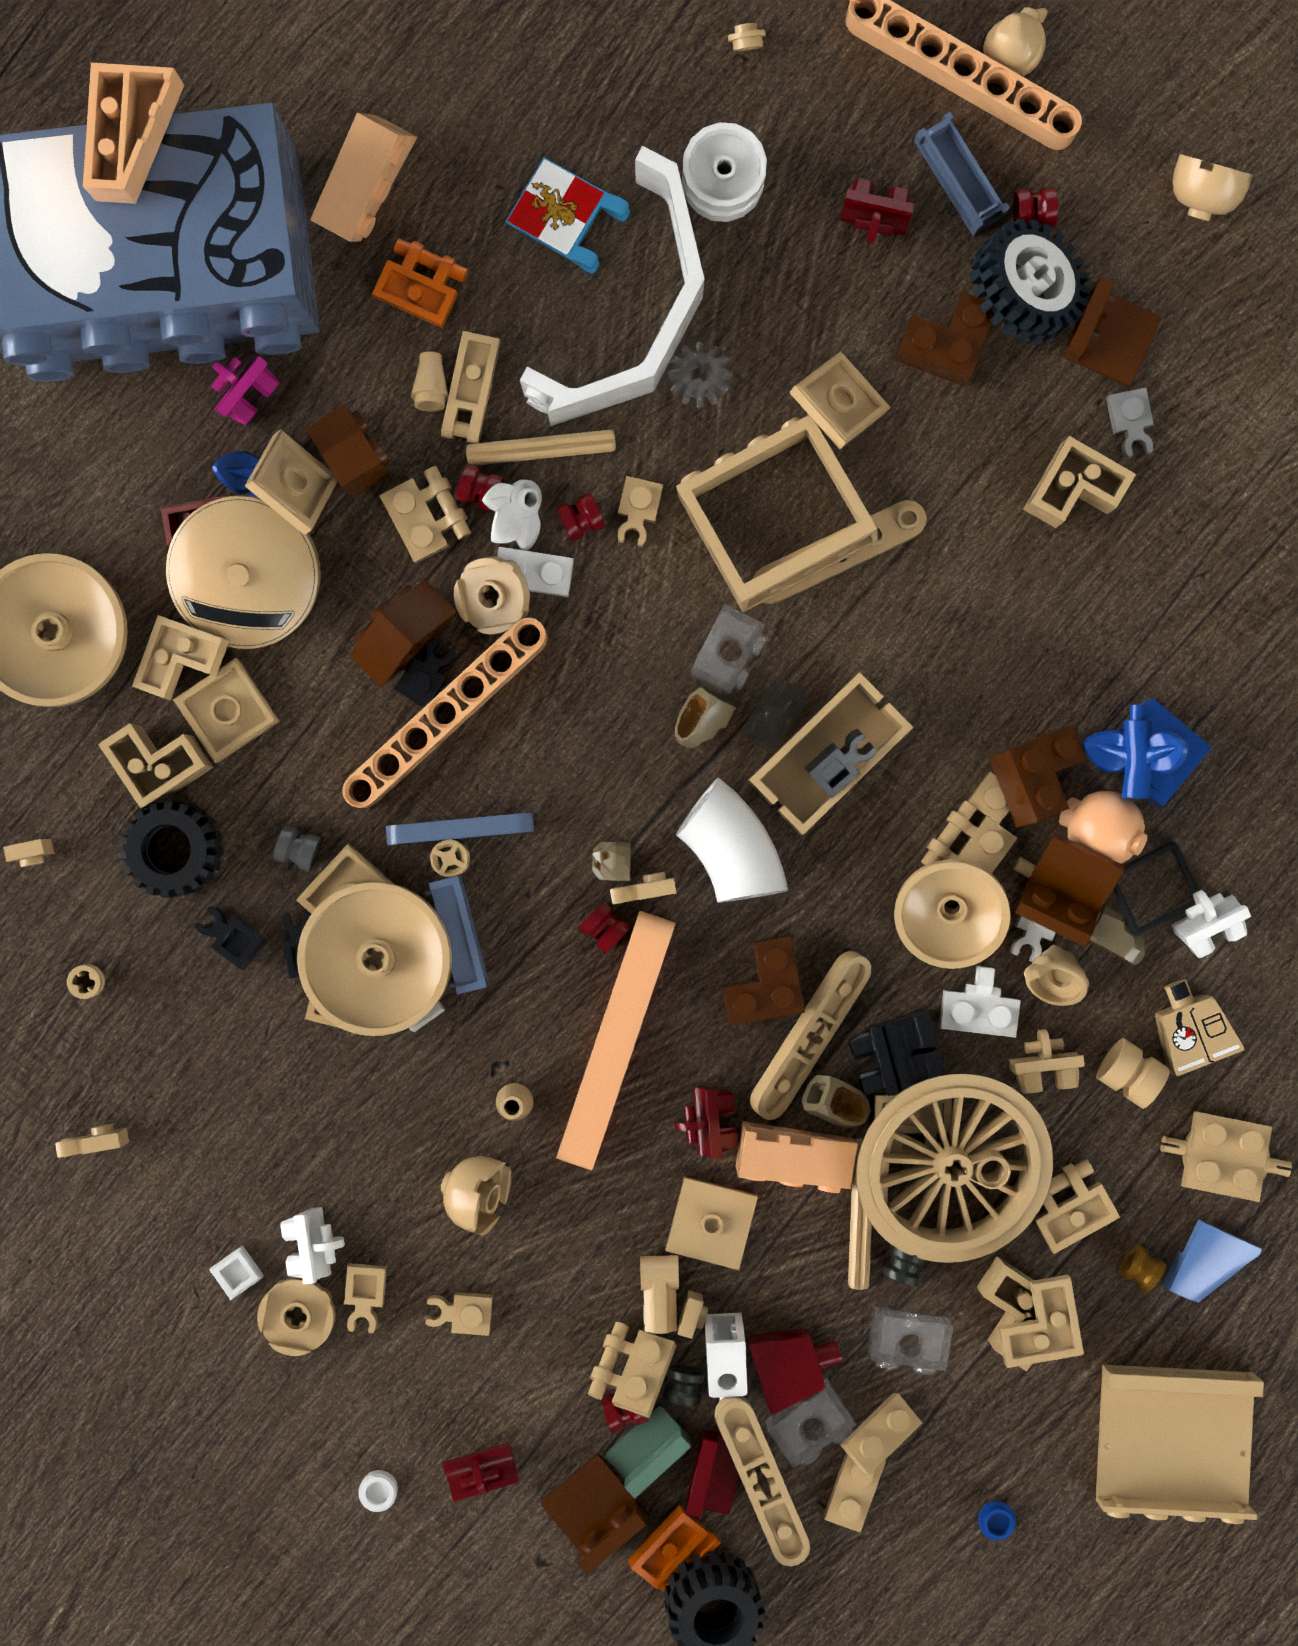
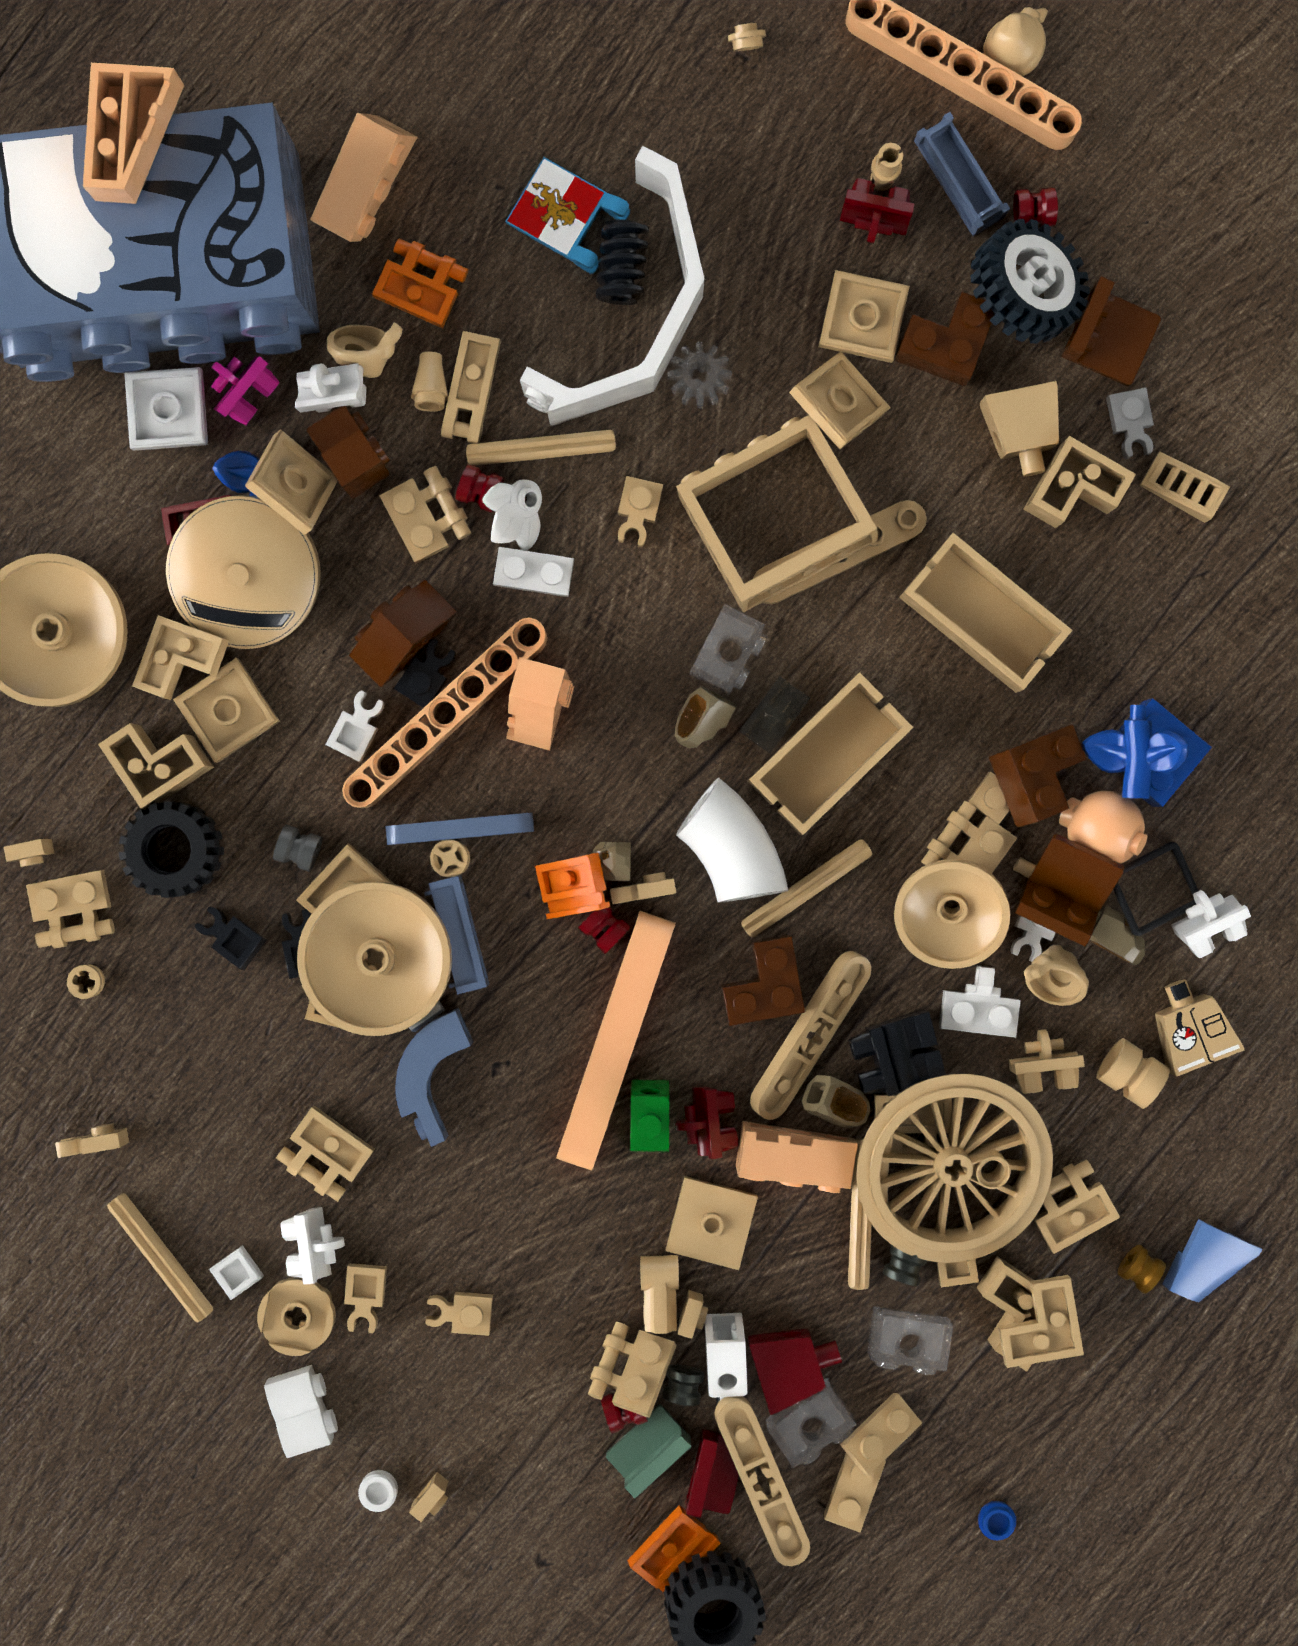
tan cylinder [441,1156,511,1236] -> none
dark red hips [442,1442,520,1502] -> none
tan plate [454,556,530,634] -> none
tan cone [496,1083,534,1121] -> none
reddish brown bracket [541,1454,646,1574] -> none
dark red wheel [556,493,606,543] -> none
white wheel [682,122,767,222] -> none
black plate [804,729,877,798] -> none
tan panel [1096,1364,1264,1524] -> none
tan plate [1160,1111,1292,1202] -> none
tan cylinder [1172,154,1253,221] -> none
none -> tan plate [26,870,115,949]
none -> tan axle [107,1193,213,1322]
none -> white plate [124,367,208,451]
none -> white brick [264,1365,338,1458]
none -> tan plate [276,1106,375,1202]
none -> white hips [295,363,367,413]
none -> white plate [325,690,384,762]
none -> tan hat [326,322,403,378]
none -> sand blue arch [395,1008,473,1147]
none -> tan plate [409,1472,449,1522]
none -> light nougat wedge [506,657,574,751]
none -> orange plate [535,852,610,919]
none -> black piece [596,219,649,305]
none -> green torso [630,1080,669,1152]
none -> tan axle [741,839,873,938]
none -> tan plate [818,270,910,363]
none -> tan pin [870,143,903,191]
none -> tan piece [899,533,1073,693]
none -> tan plate [936,1259,979,1288]
none -> tan torso [980,381,1059,477]
none -> tan slope [1140,452,1230,523]

